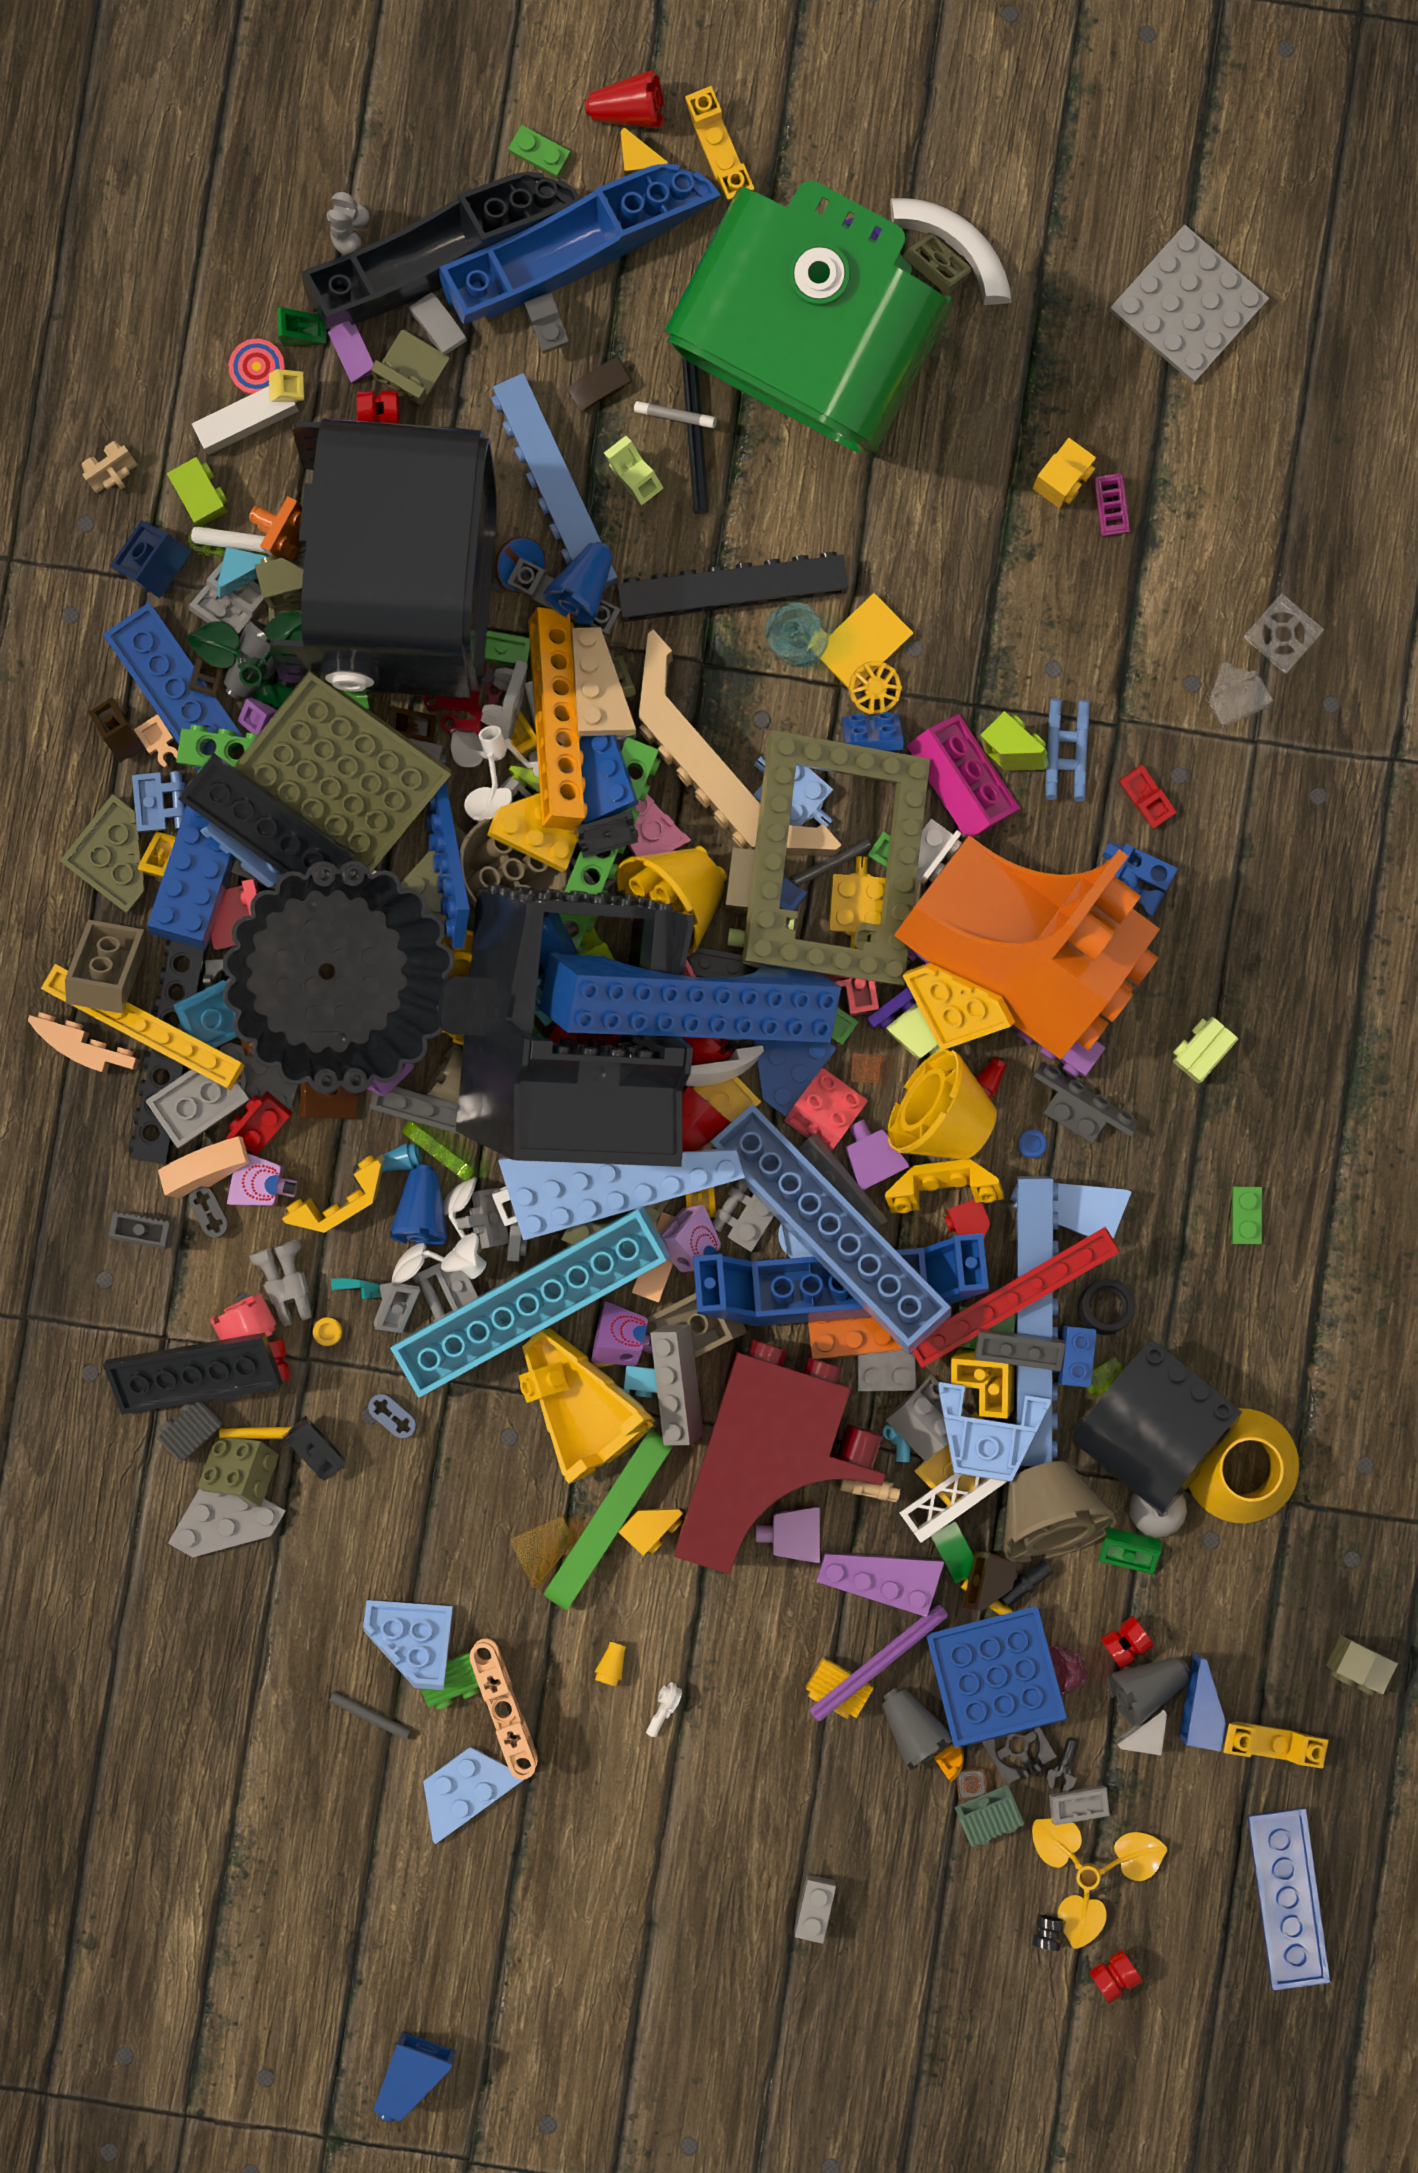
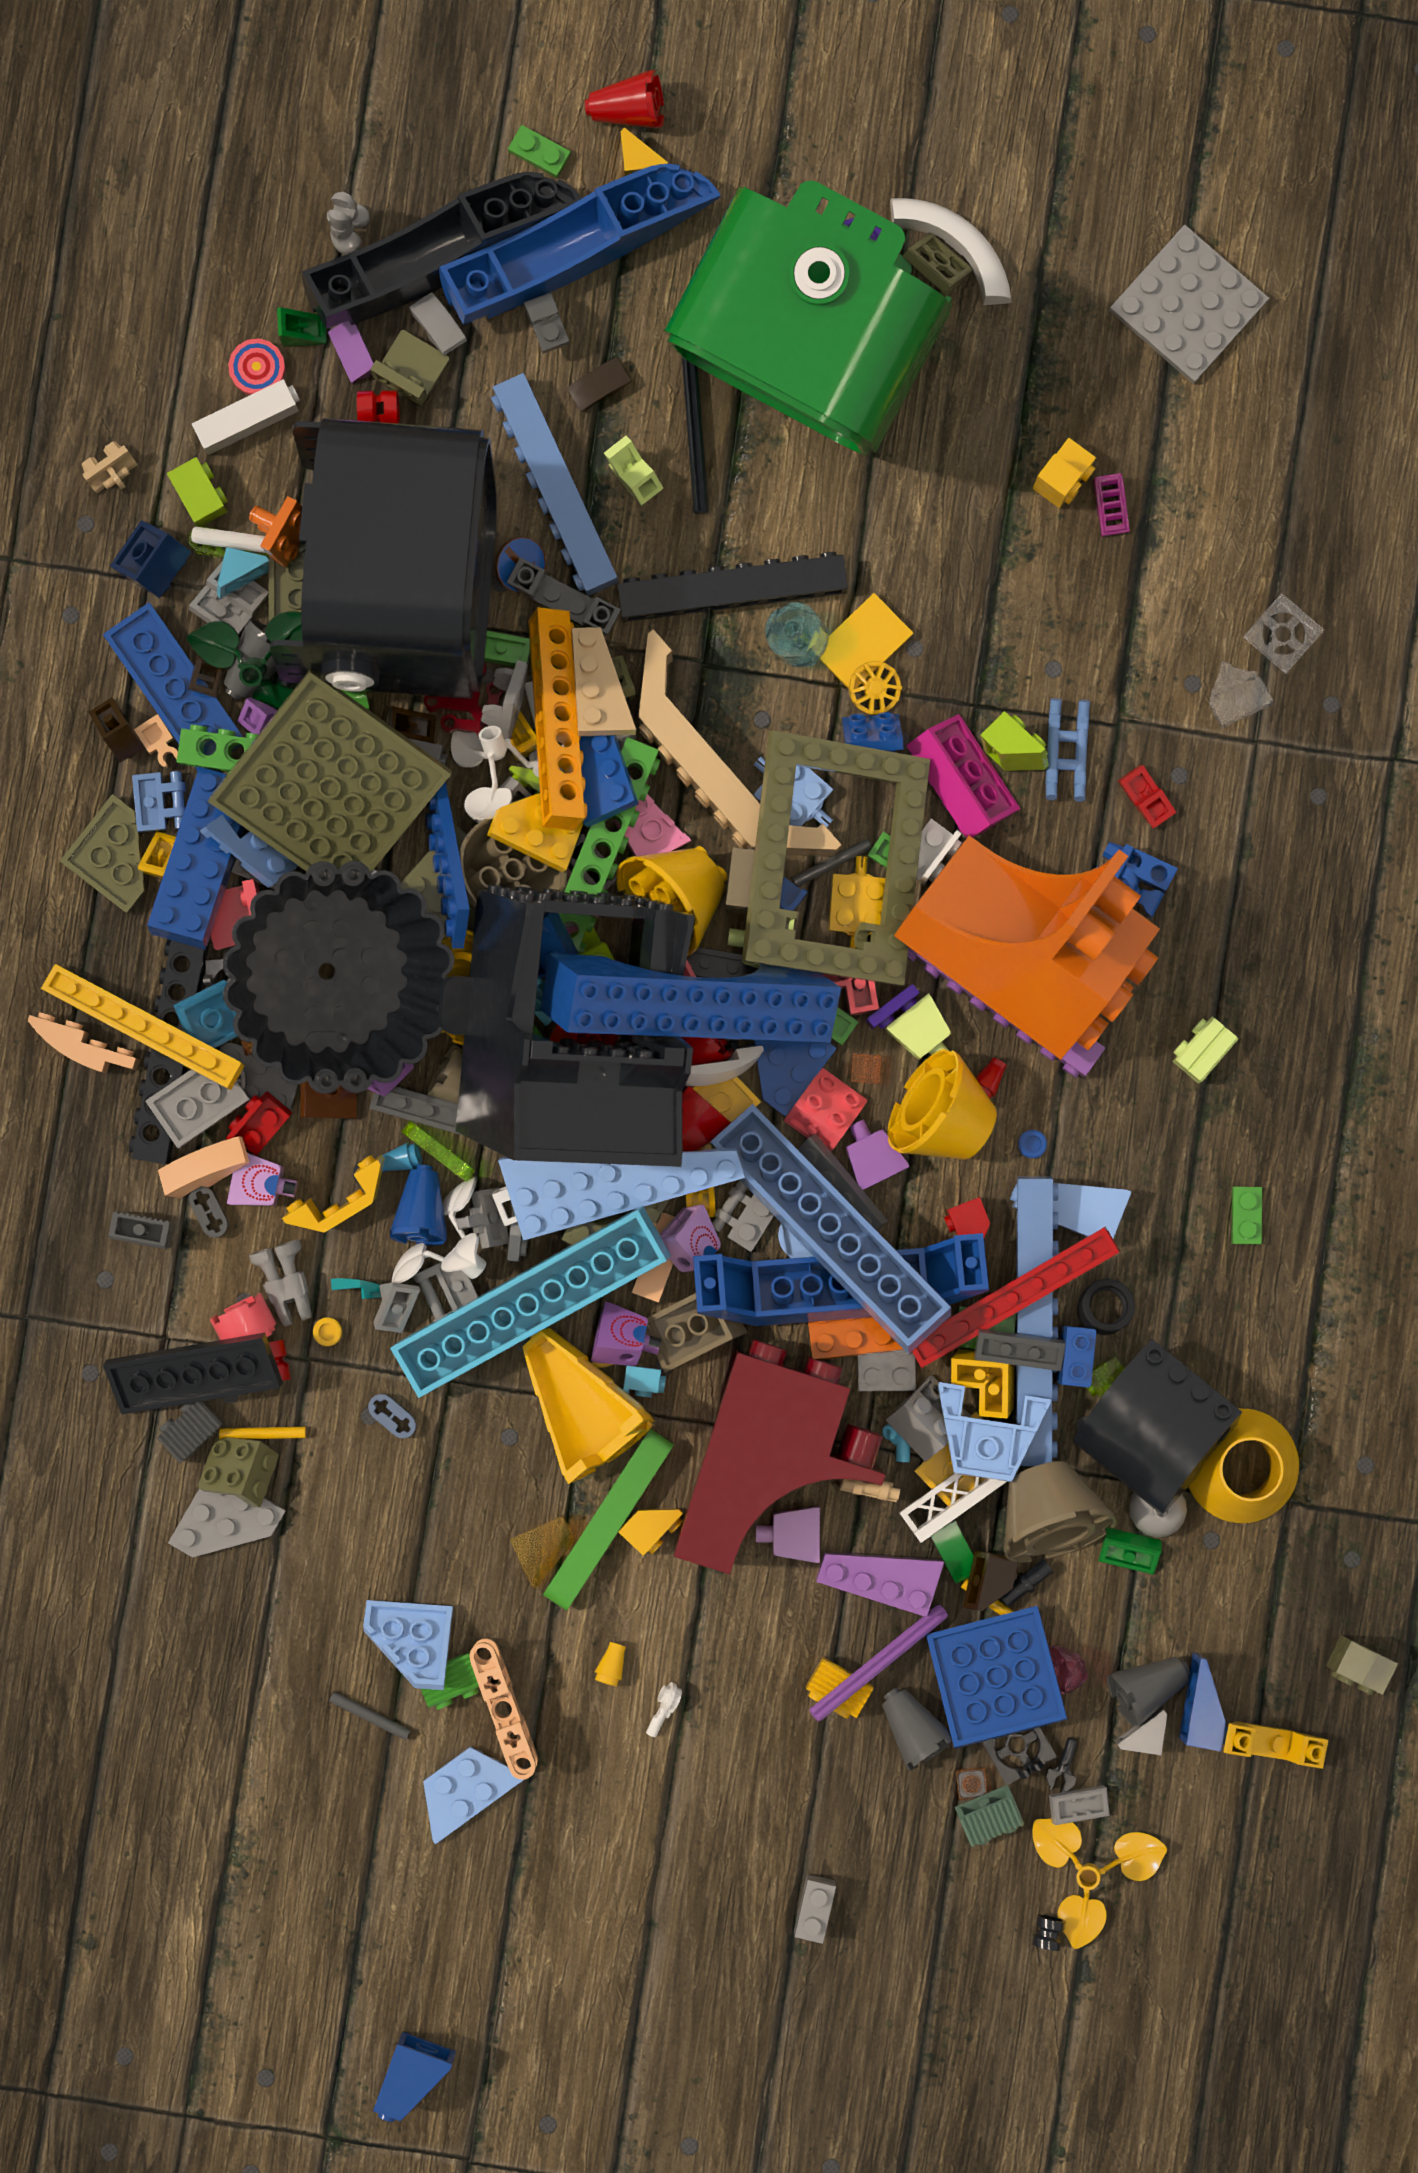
dark tan brick [65,919,145,1014] -> none
black plate [178,752,354,875] -> none
olive slope [255,556,303,609] -> none
light yellow slope [269,369,304,402] -> none
black hinge [282,1416,346,1481] -> none
yellow bracket [519,1362,569,1403] -> none
blue cone [544,542,613,624] -> none
black hinge [574,810,639,859] -> none
light grey bar [634,401,717,428] -> none
light grey brick [650,1324,704,1445] -> none
yellow slope [685,86,754,201] -> none
yellow slope [885,1159,1004,1213] -> none
yellow plate [902,963,1015,1050] -> none
light orange tile [934,1744,964,1782] -> none
dark grey bracket [1033,1062,1139,1143] -> none
red wheel [1088,1949,1143,2004] -> none
red wheel [1100,1615,1155,1669] -> none
plate [1247,1807,1330,1991] -> none

